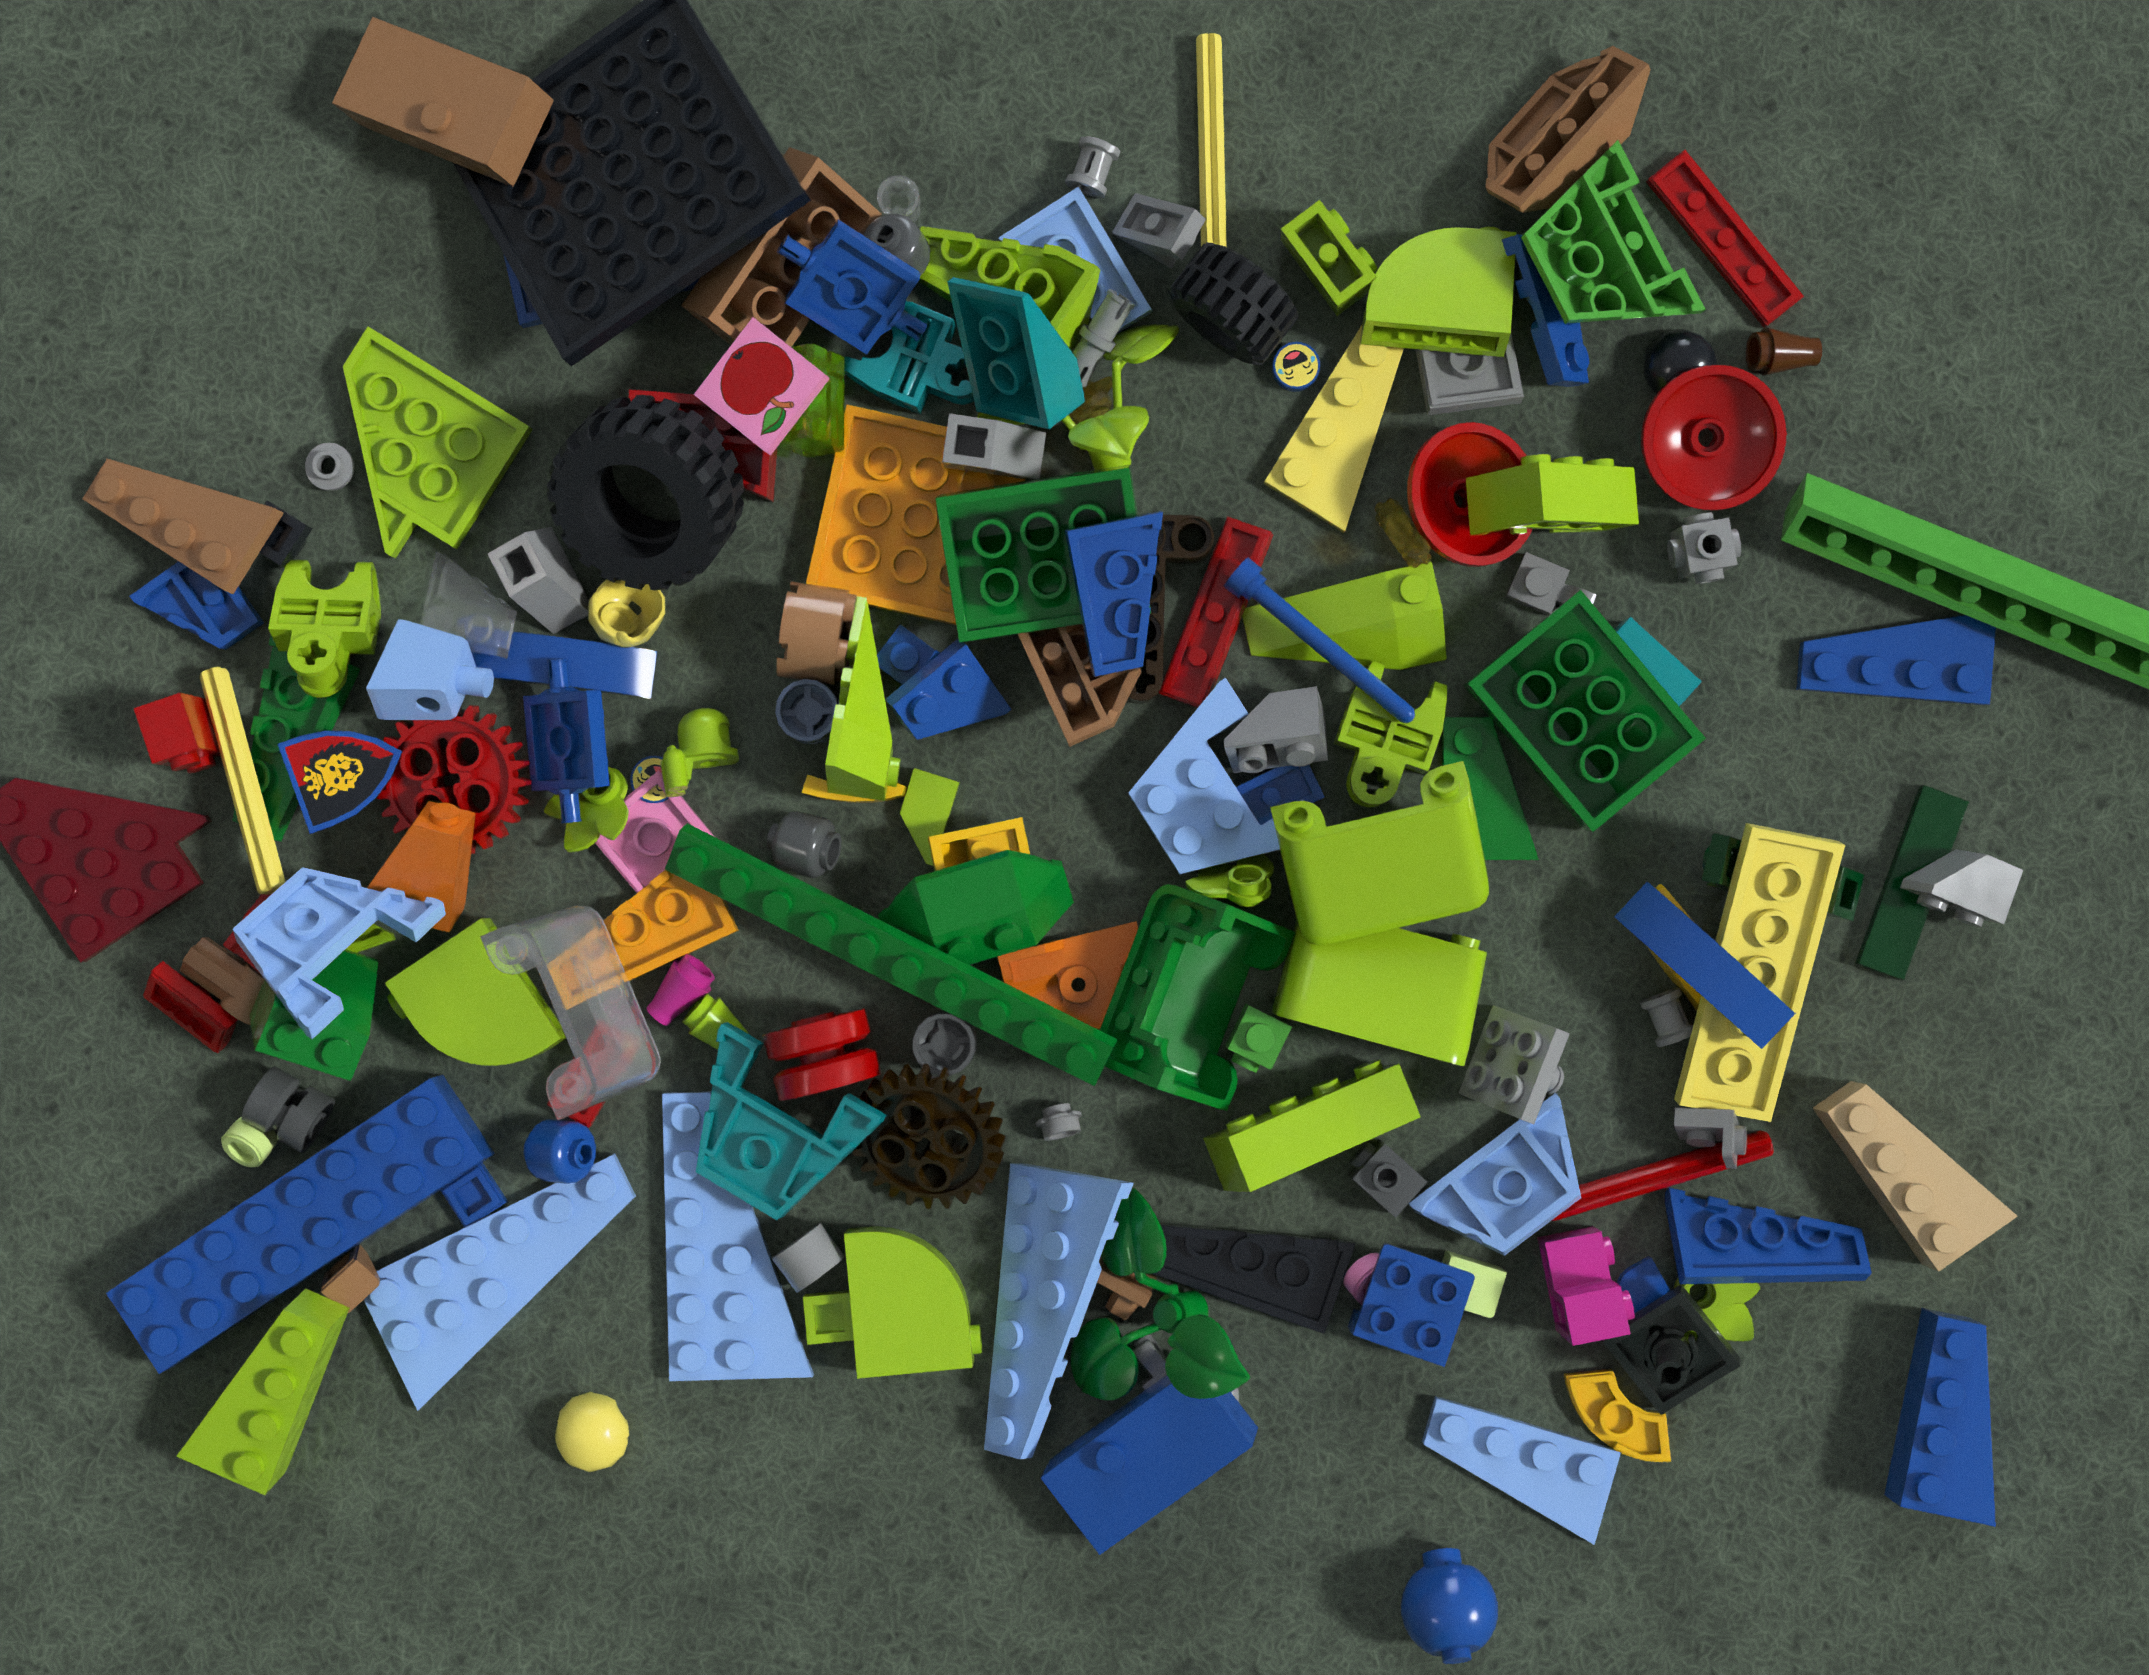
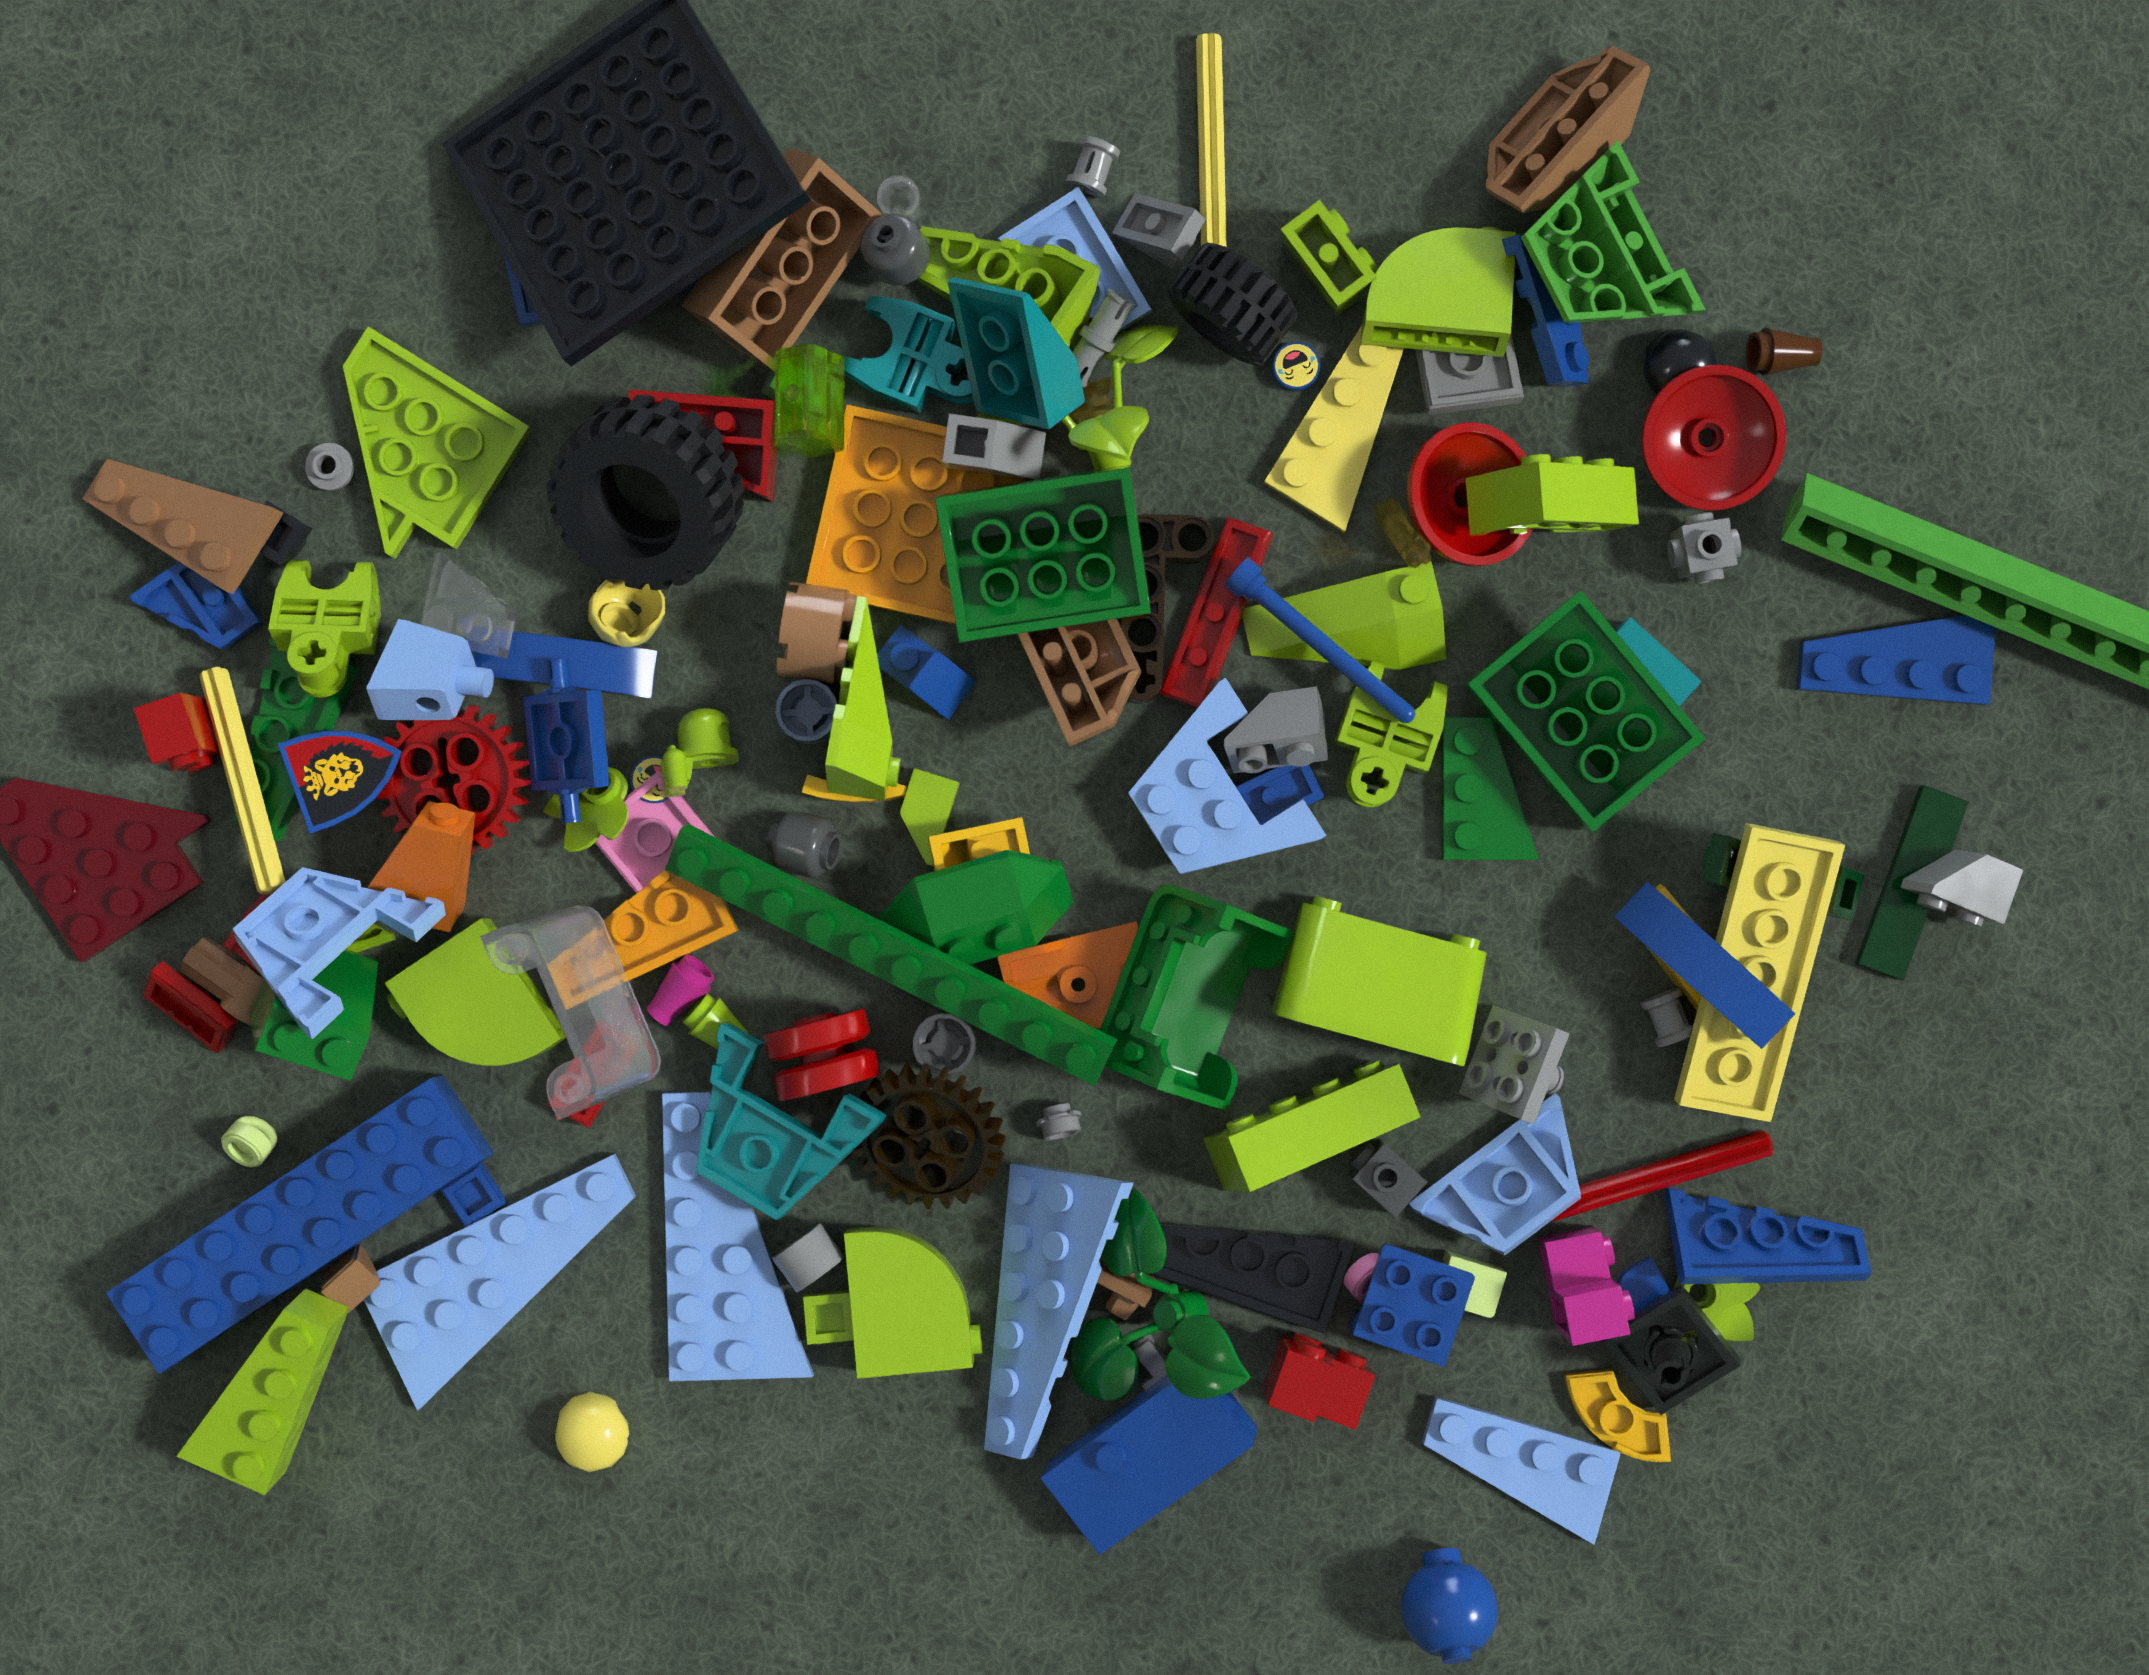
dark grey wheel [242,1066,335,1153] -> none
medium nougat brick [332,17,554,187] -> none
light grey slope [487,527,589,634] -> none
blue head [524,1119,596,1184] -> none
tile [694,317,830,456] -> none
blue plate [777,219,927,355] -> none
blue wing [885,639,1012,740] -> none
blue wing [1065,511,1163,677] -> none
lime plate [1185,854,1274,907] -> none
bright green brick [1225,1003,1292,1073] -> none
lime windscreen [1270,761,1489,945] -> none
light grey plate [1506,552,1597,615] -> none
red tile [1646,150,1804,328] -> none
light grey bracket [1674,1107,1747,1169] -> none
tan wedge [1813,1081,2018,1272] -> none
blue wedge [1884,1308,1996,1527] -> none
none -> red brick [1262,1332,1376,1430]

